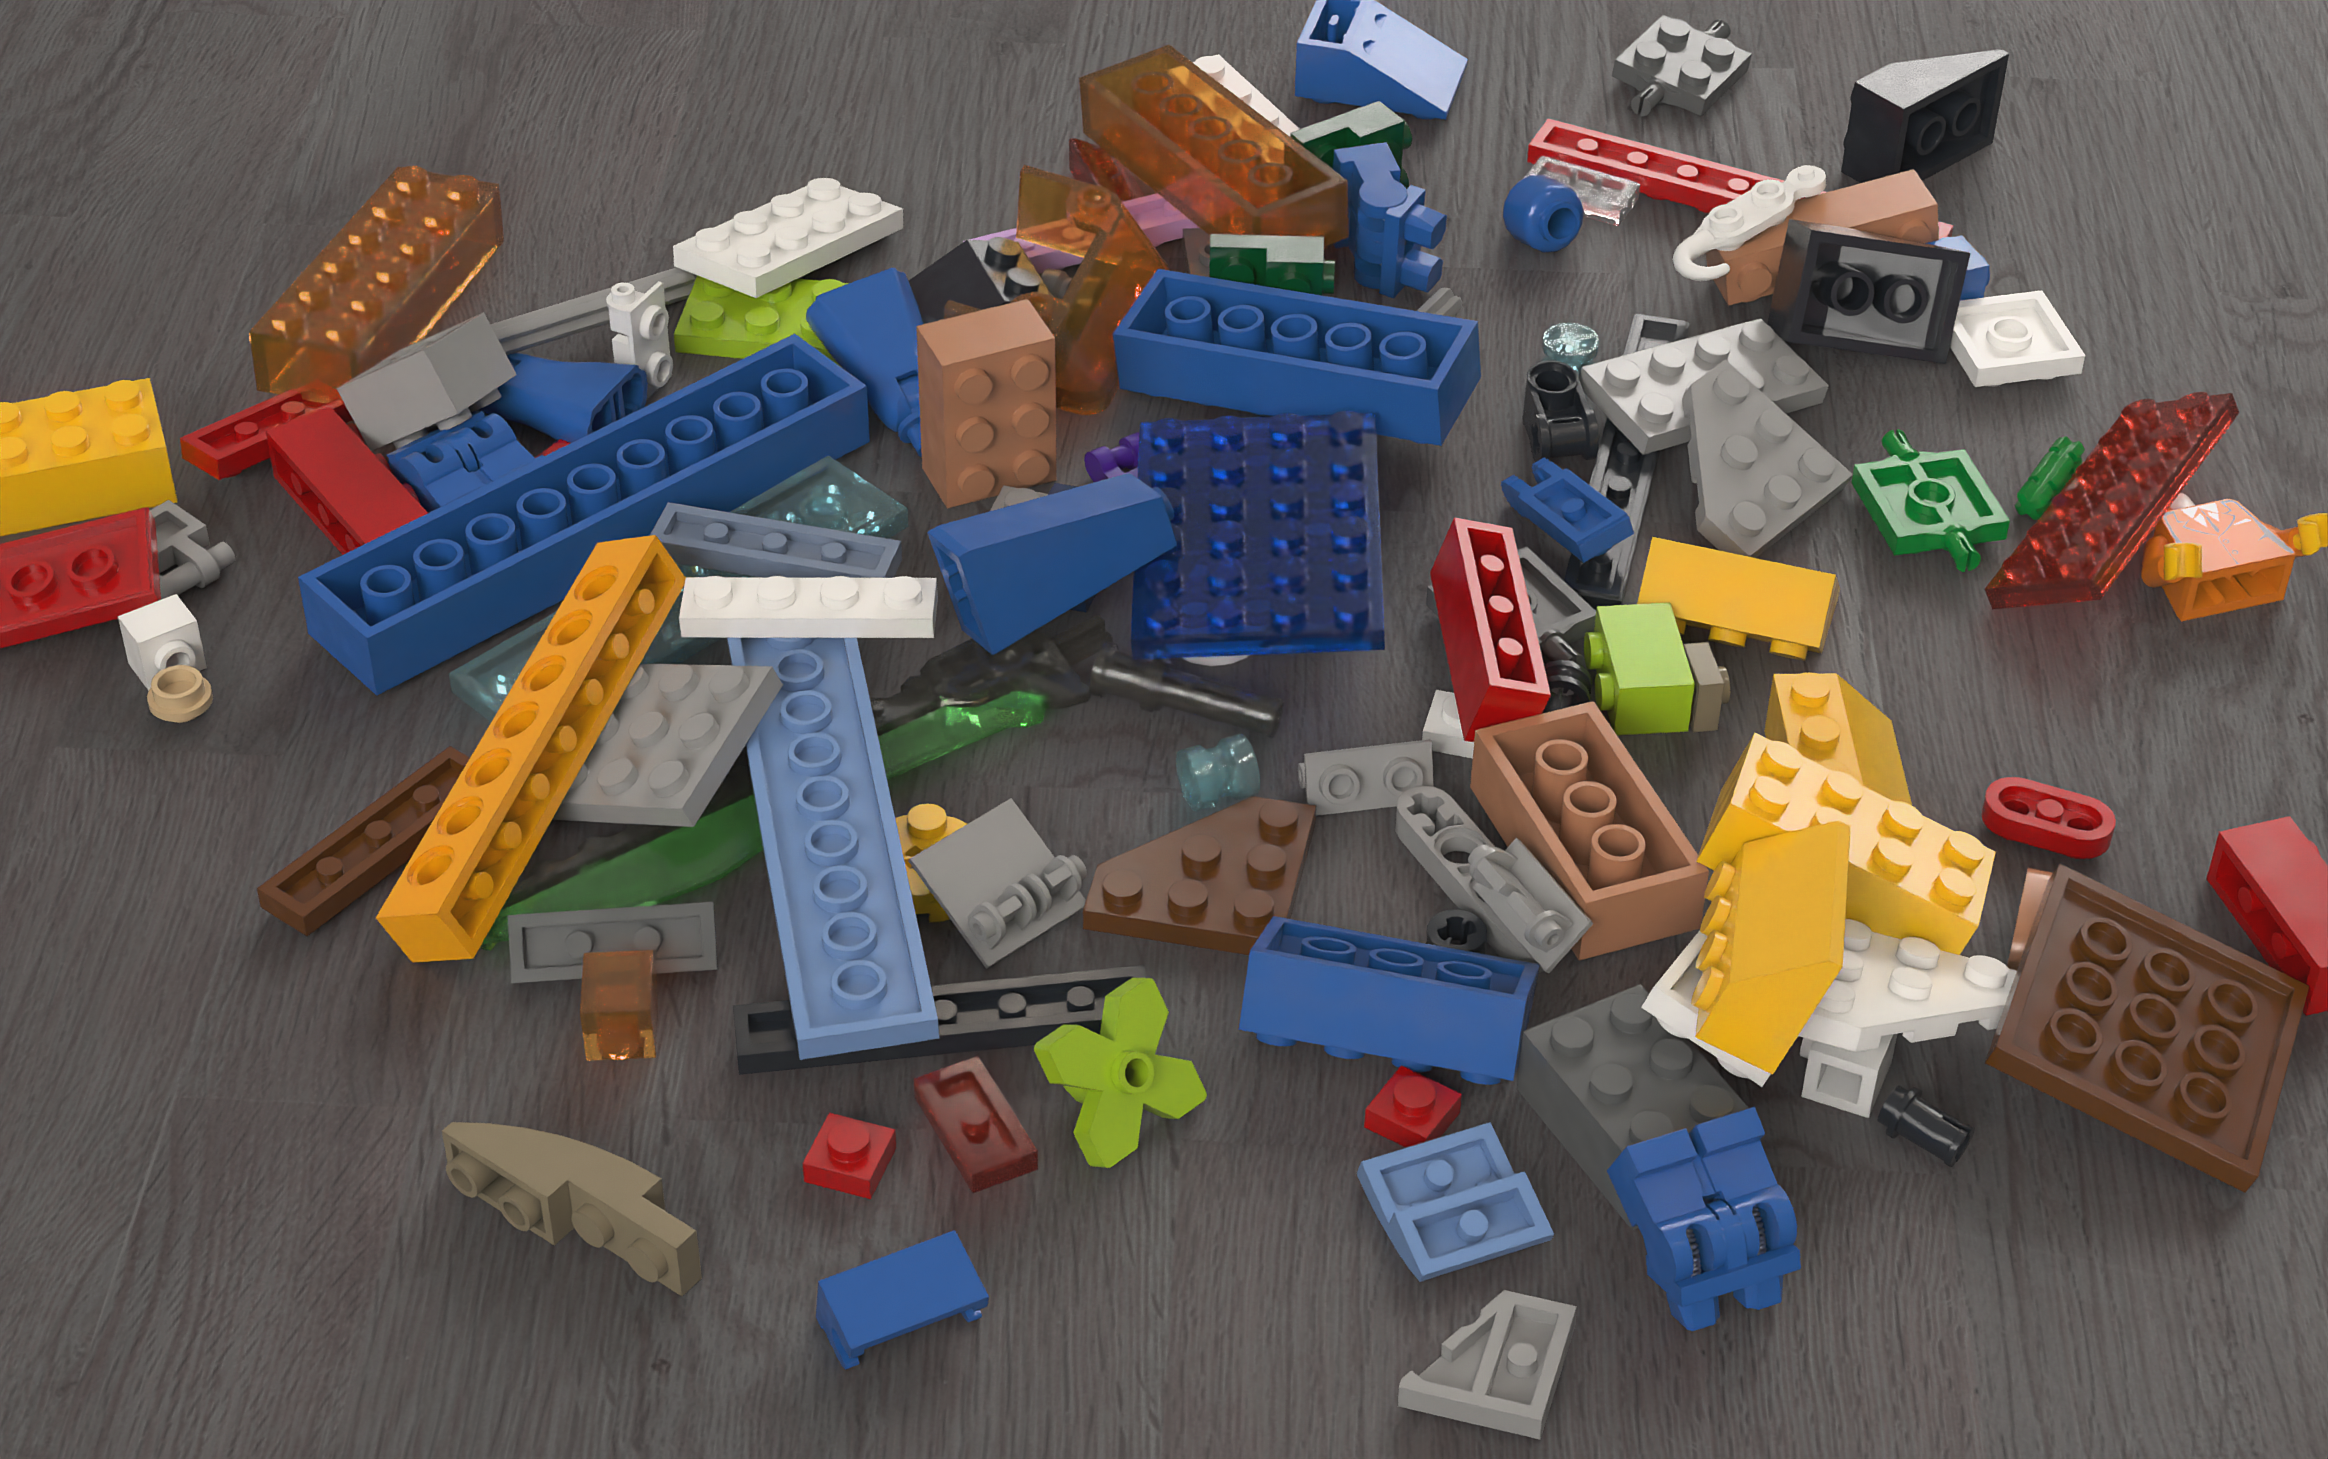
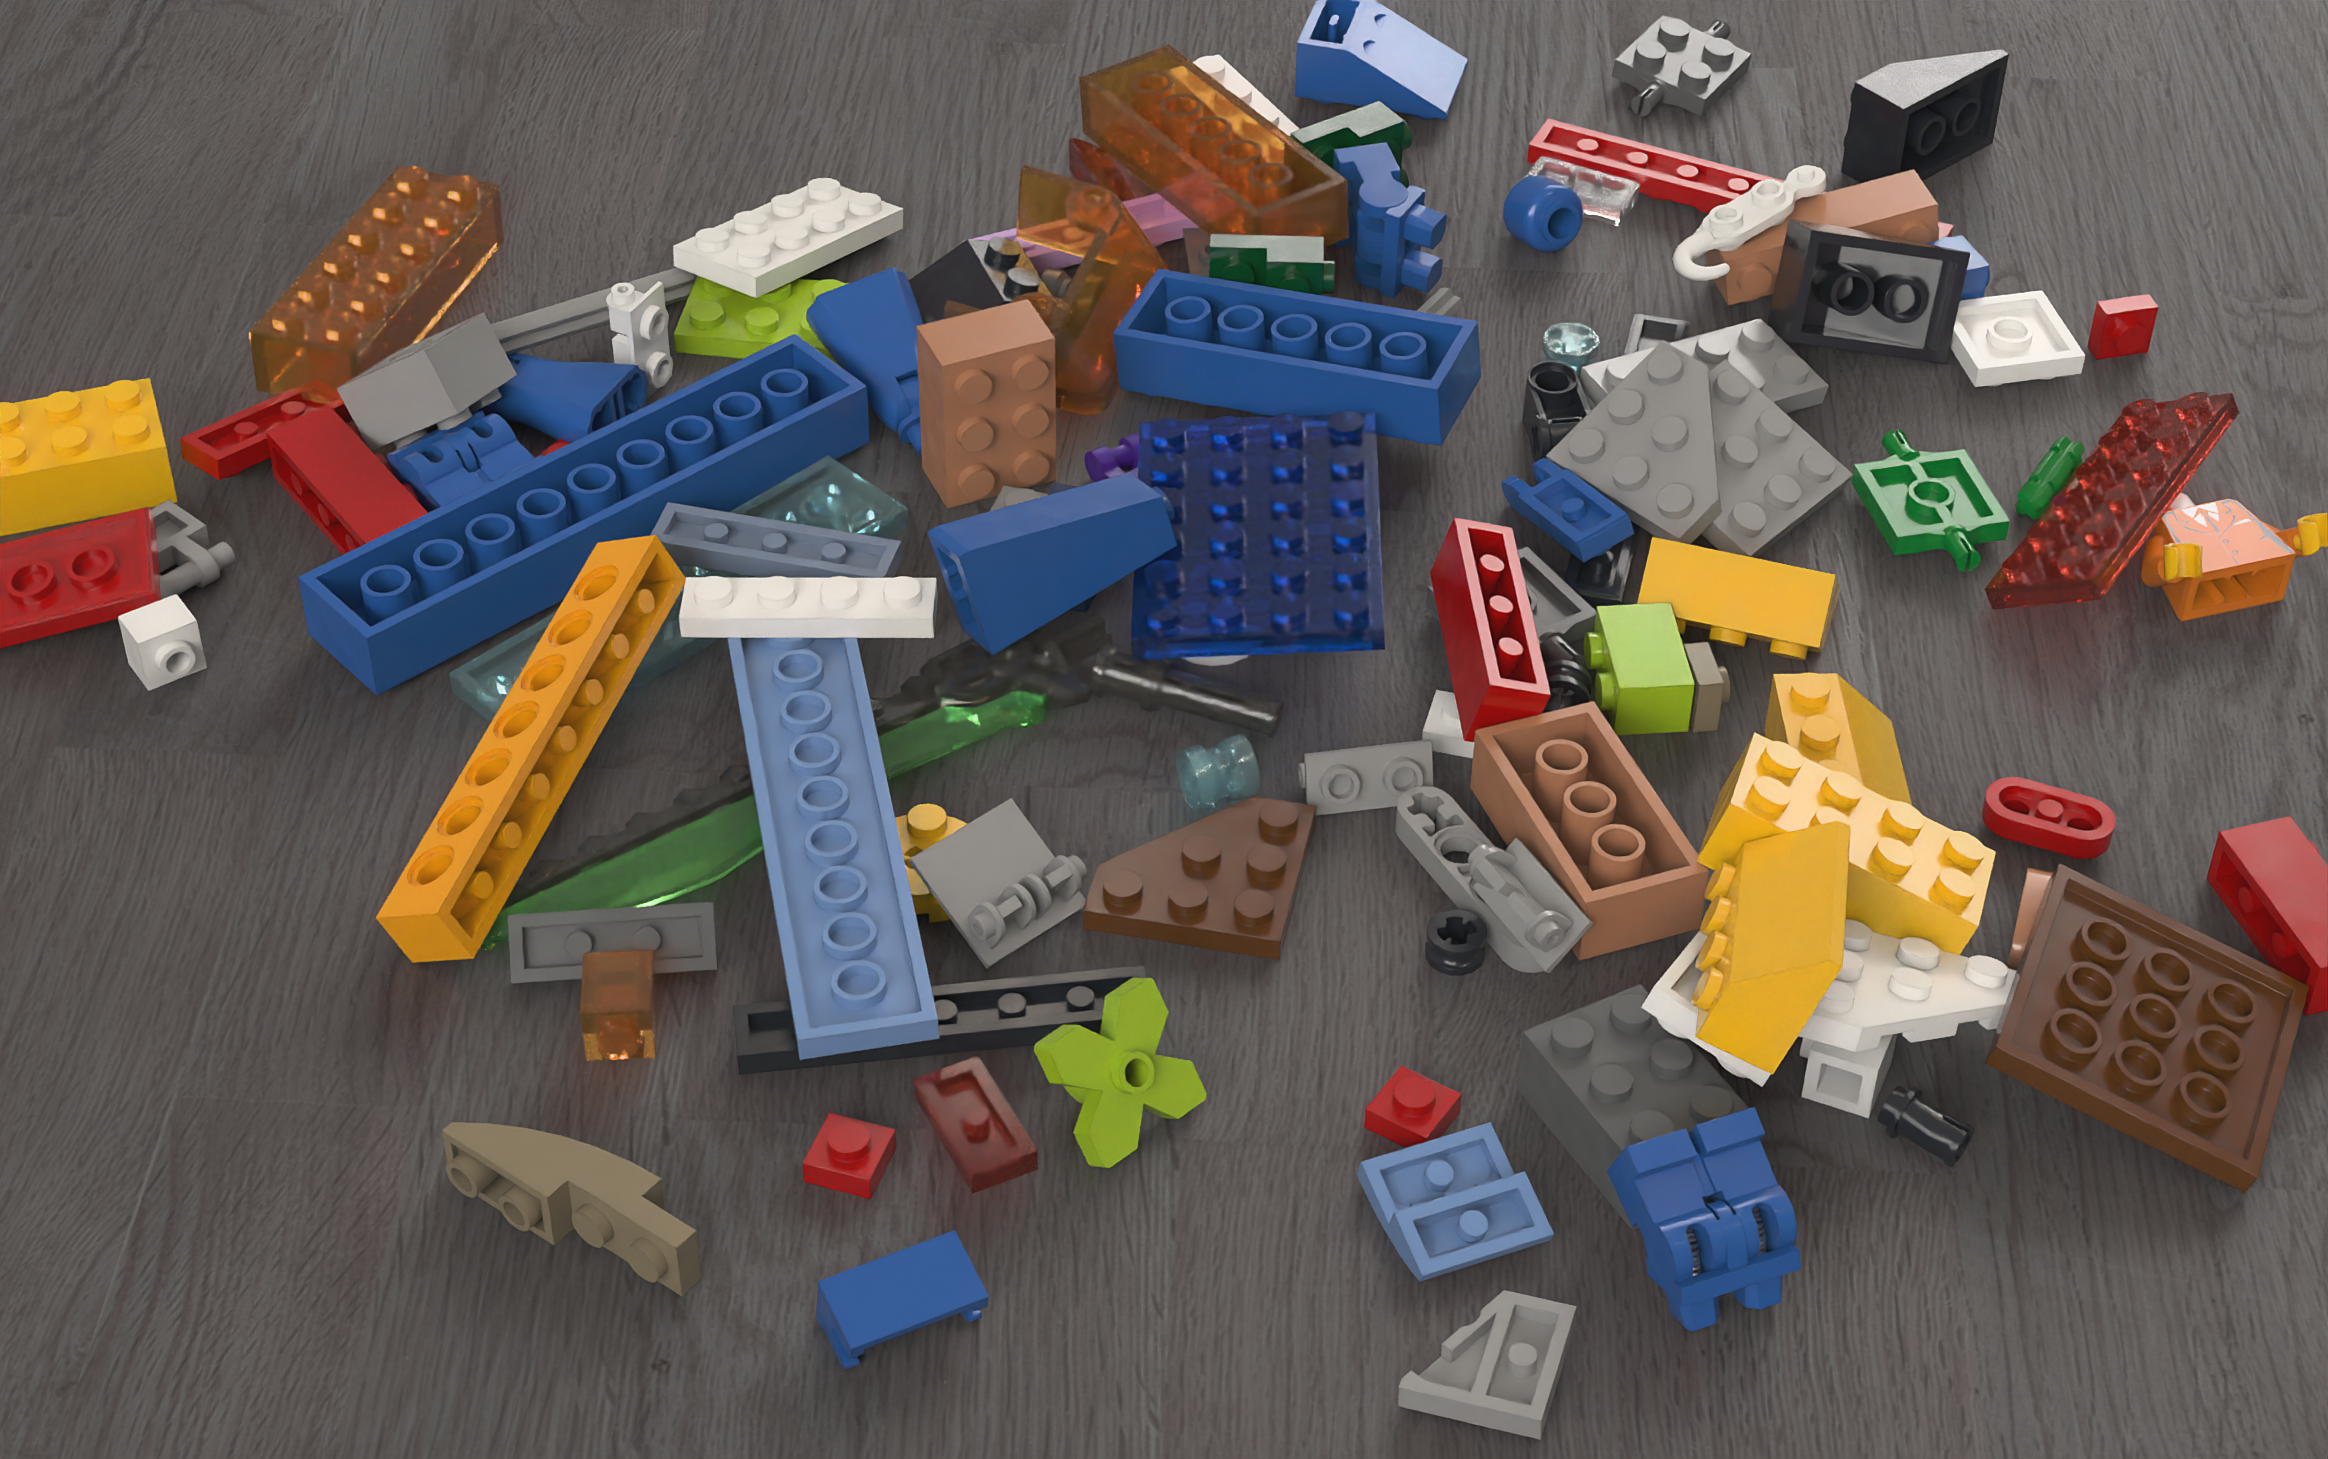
tan plate [147,665,213,723] -> none
reddish brown plate [257,746,470,936] -> none
light grey plate [552,664,783,827] -> none
blue slope [1239,916,1540,1085] -> none
none -> light grey plate [1546,340,1722,544]
none -> red plate [2087,294,2158,360]

